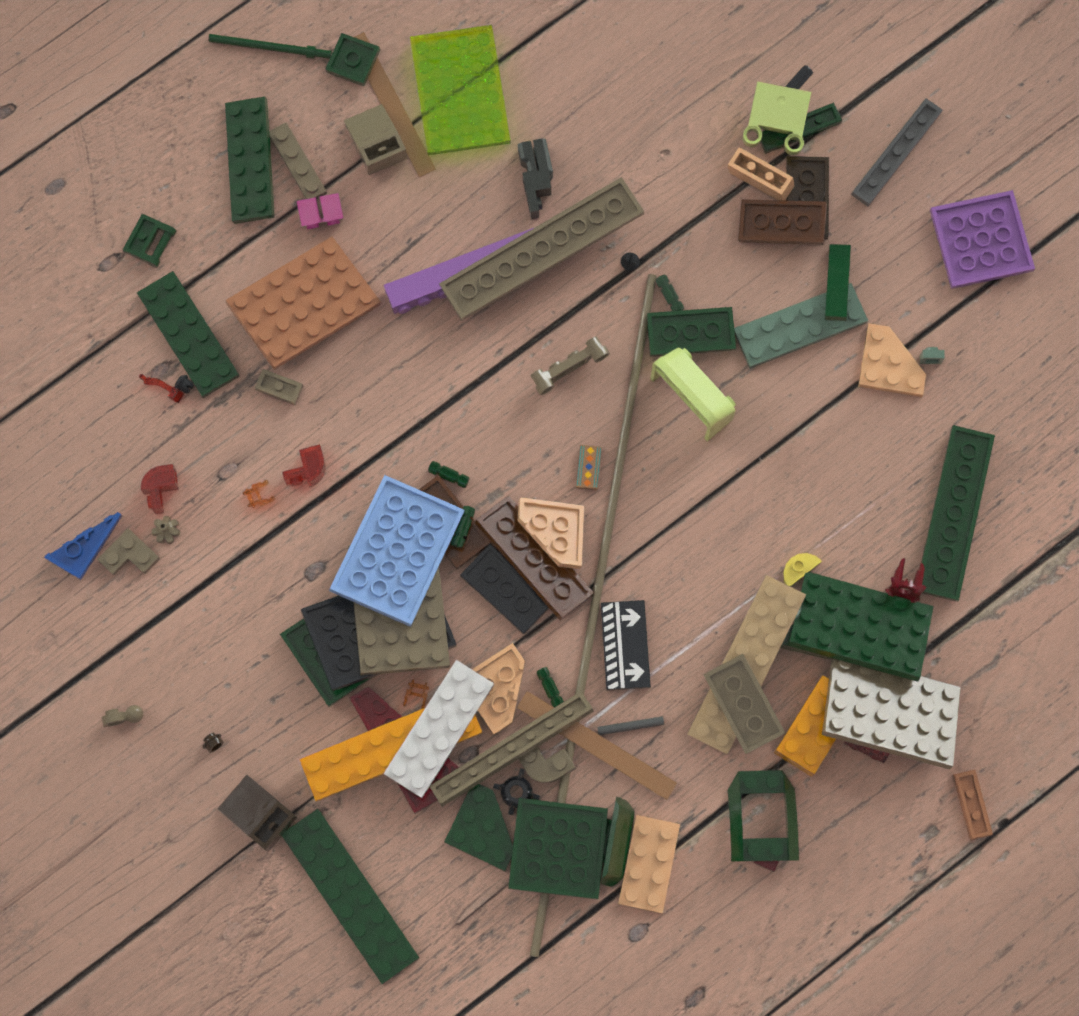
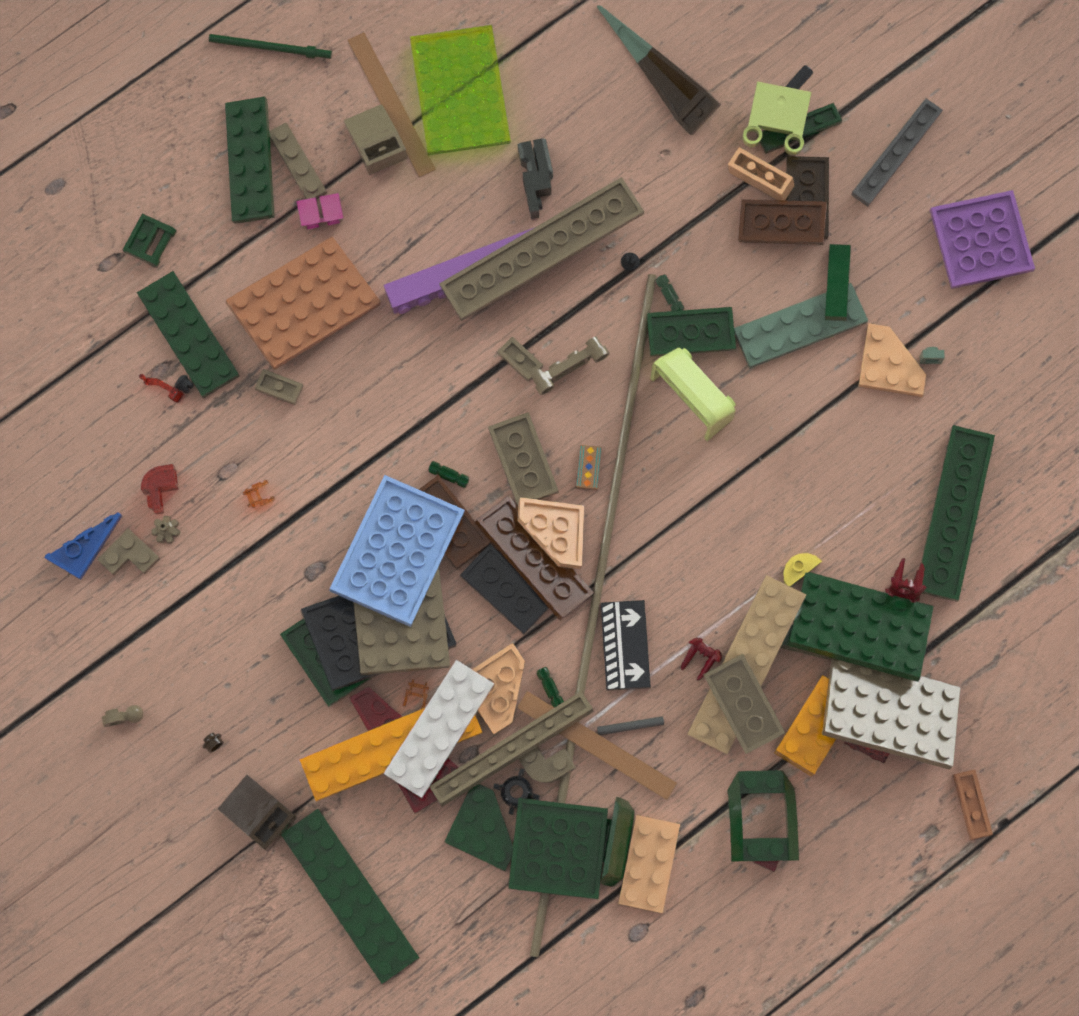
clear red brick [282,444,326,487] -> none
dark green plate [325,33,380,86] -> none
dark green axle [451,506,475,548] -> none
none -> dark tan plate [488,412,559,506]
none -> dark tan plate [497,337,543,382]
none -> dark brown plate [597,5,721,135]
none -> dark red piece [681,637,722,681]

